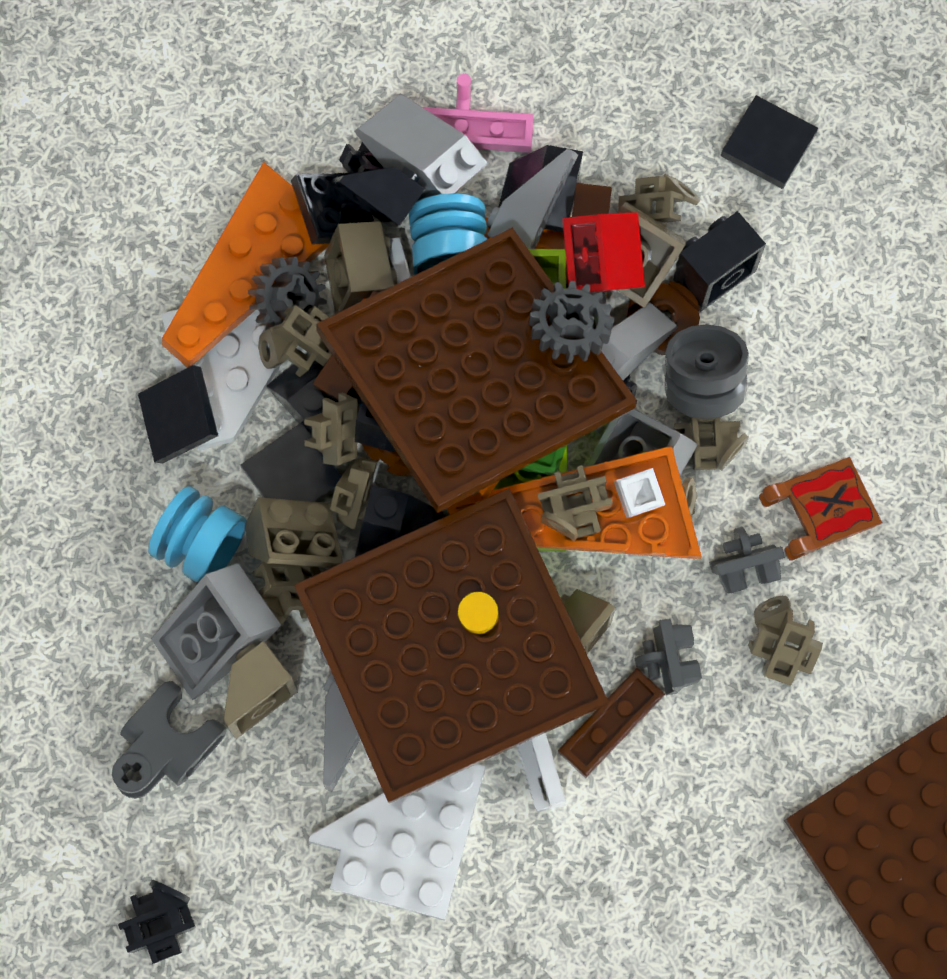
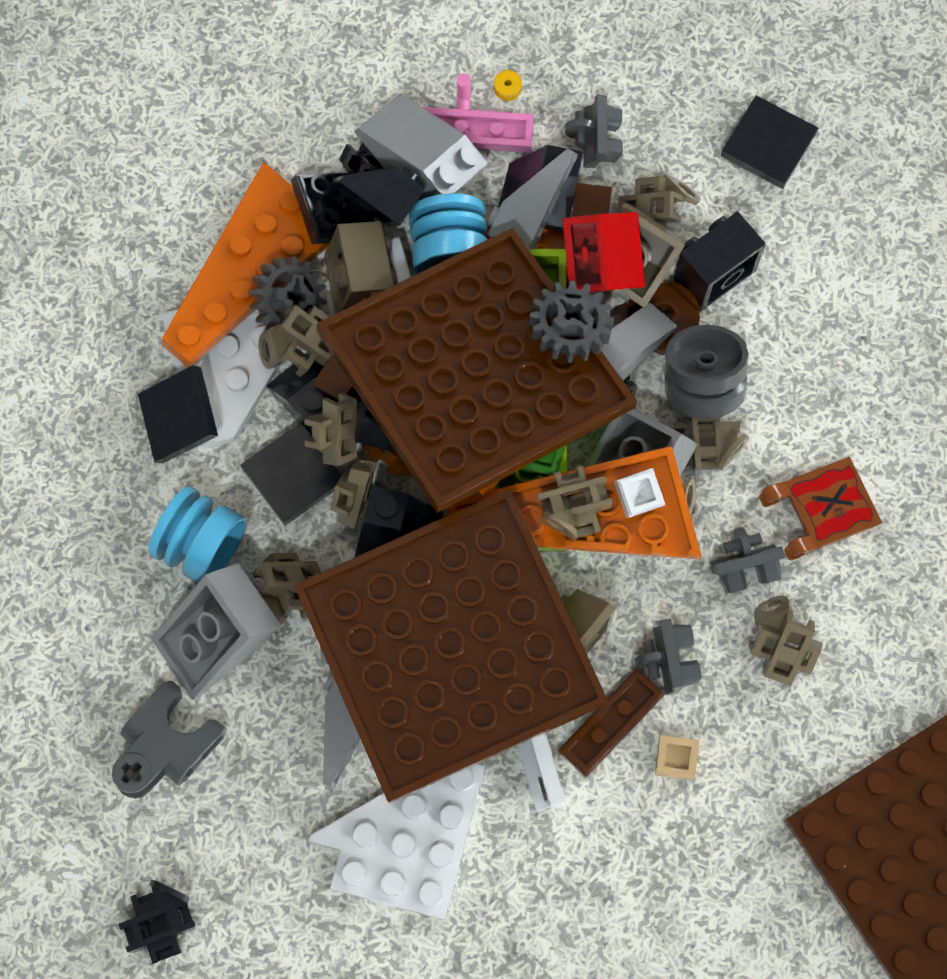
dark tan slope [223,641,298,739] -> none
dark tan slope [244,497,343,568] -> none
yellow tile [458,592,499,634] -> none
none -> yellow piece [494,70,522,101]
none -> dark grey hips [565,94,623,168]
none -> tan plate [655,735,699,781]

